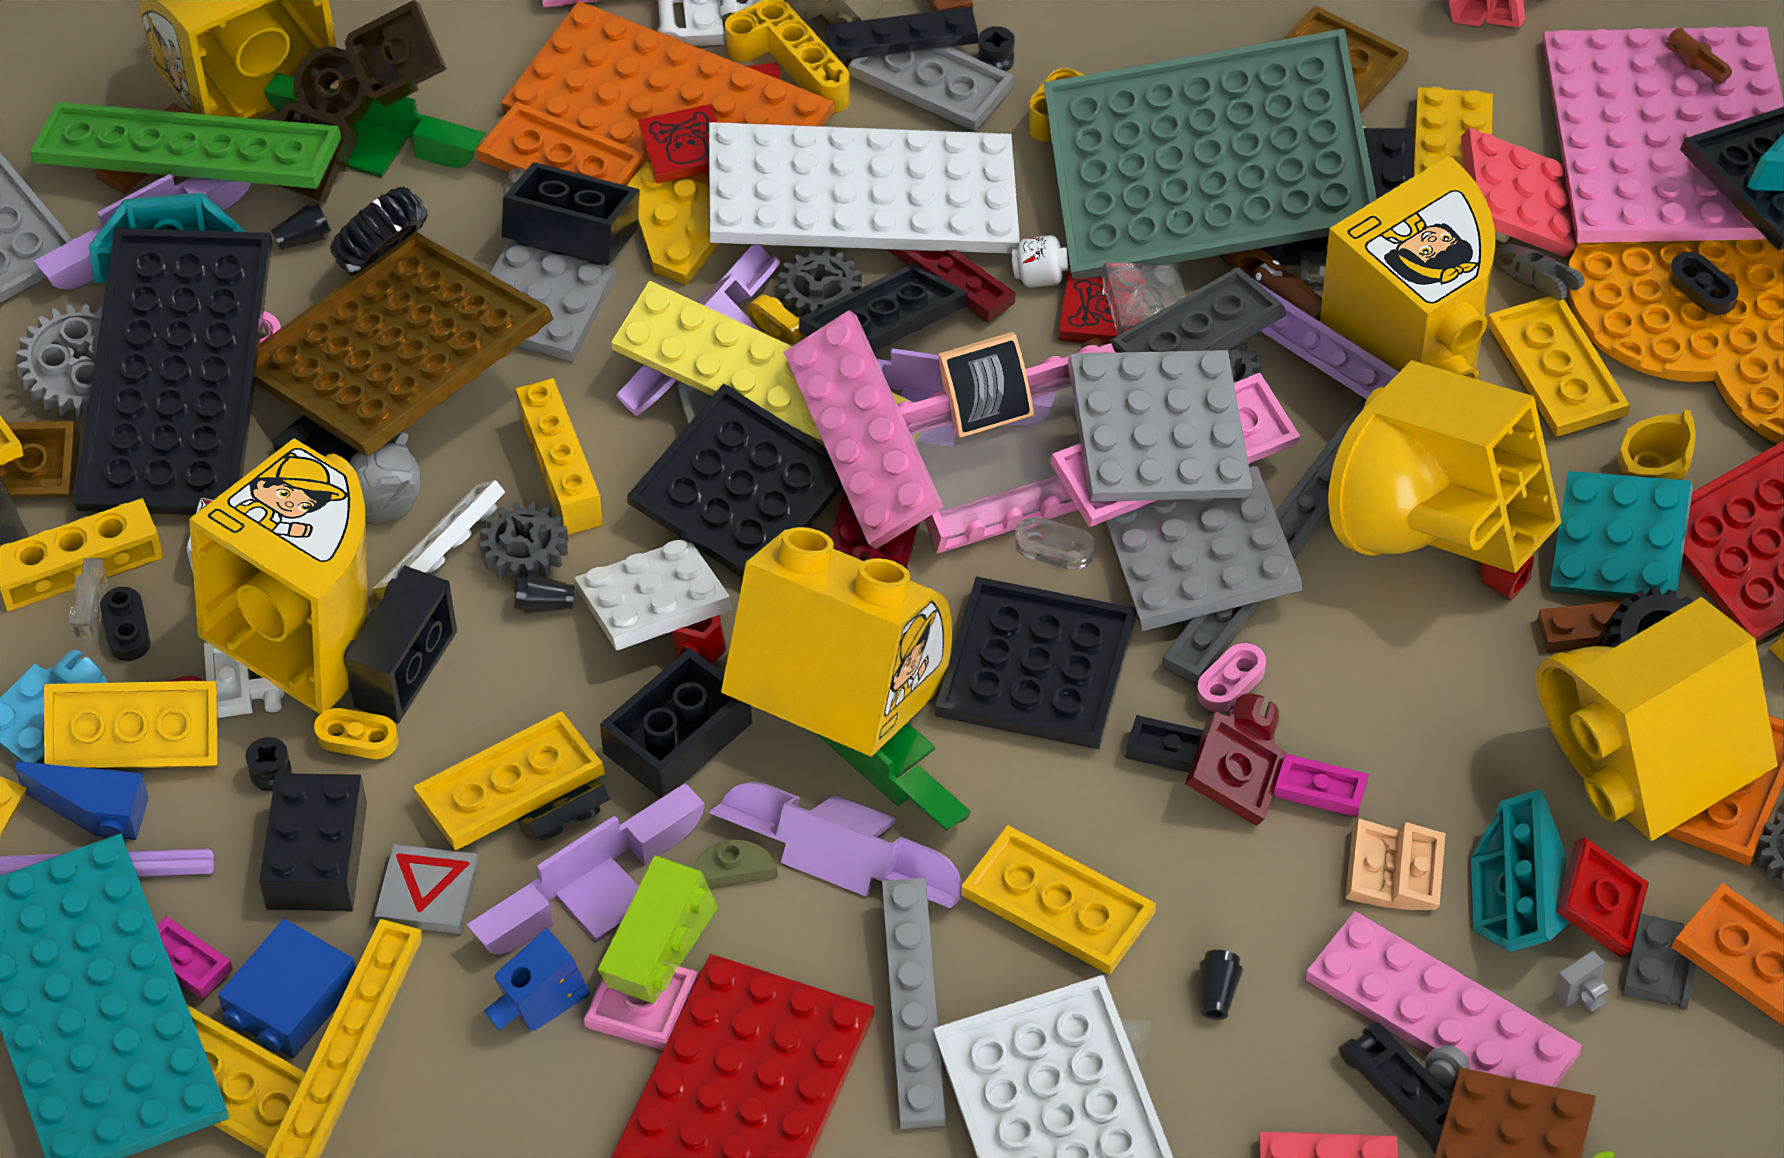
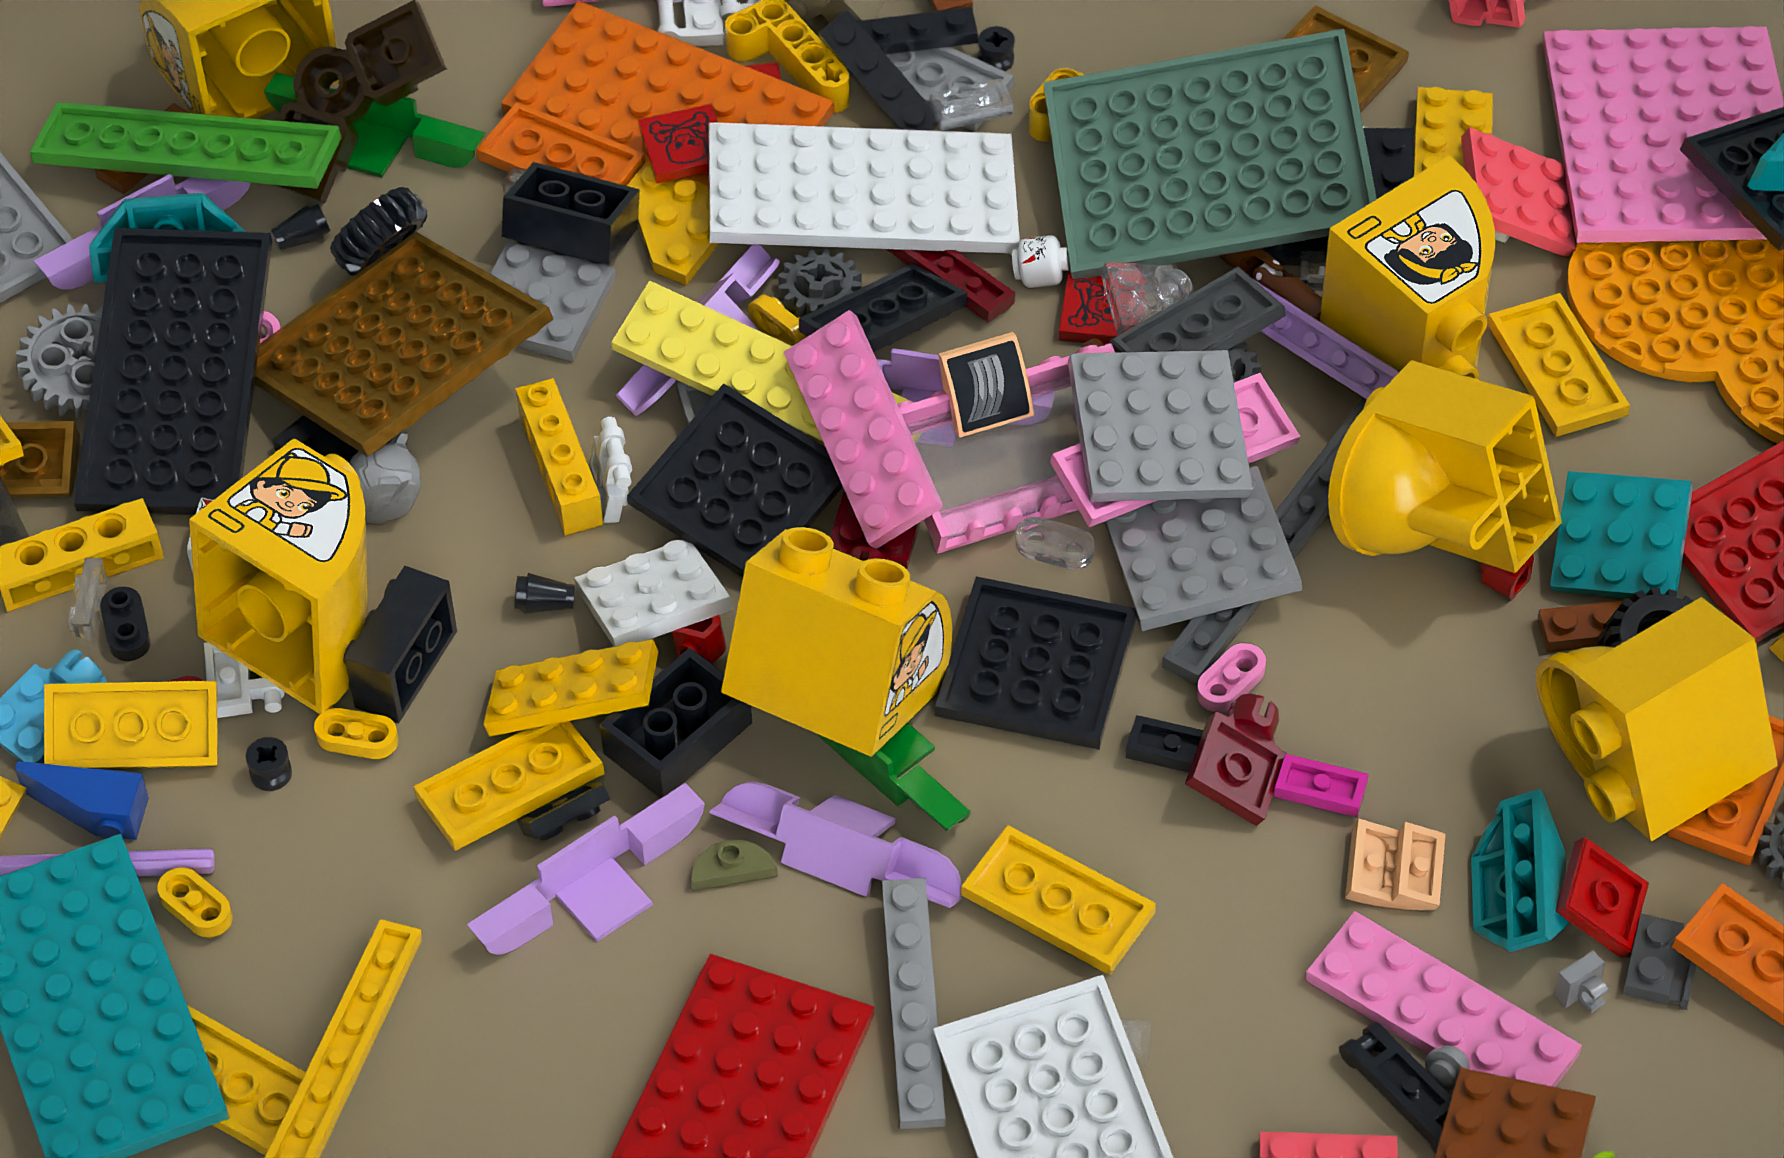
dark pink plate [156,916,233,1000] -> none
blue brick [218,918,356,1059] -> none
black brick [259,773,367,911] -> none
white plate [372,480,505,601] -> none
light grey tile [374,844,479,934] -> none
dark grey gear [479,502,569,583] -> none
blue torso [483,928,591,1031] -> none
bright pink tile [584,966,699,1050] -> none
lime wedge [598,855,718,1004] -> none
black cone [1199,950,1243,1019] -> none
dark grey hinge [1496,242,1586,300] -> none
yellow helmet [1617,409,1696,480] -> none
dark orange axle [1666,28,1732,84] -> none
black plate [1669,252,1738,315] -> none
none -> yellow plate [157,867,233,938]
none -> yellow plate [484,639,658,737]
none -> white plate [589,417,632,523]
none -> black plate [818,10,942,131]
none -> clear plate [930,78,1013,131]
none -> clear plate [1157,269,1193,304]

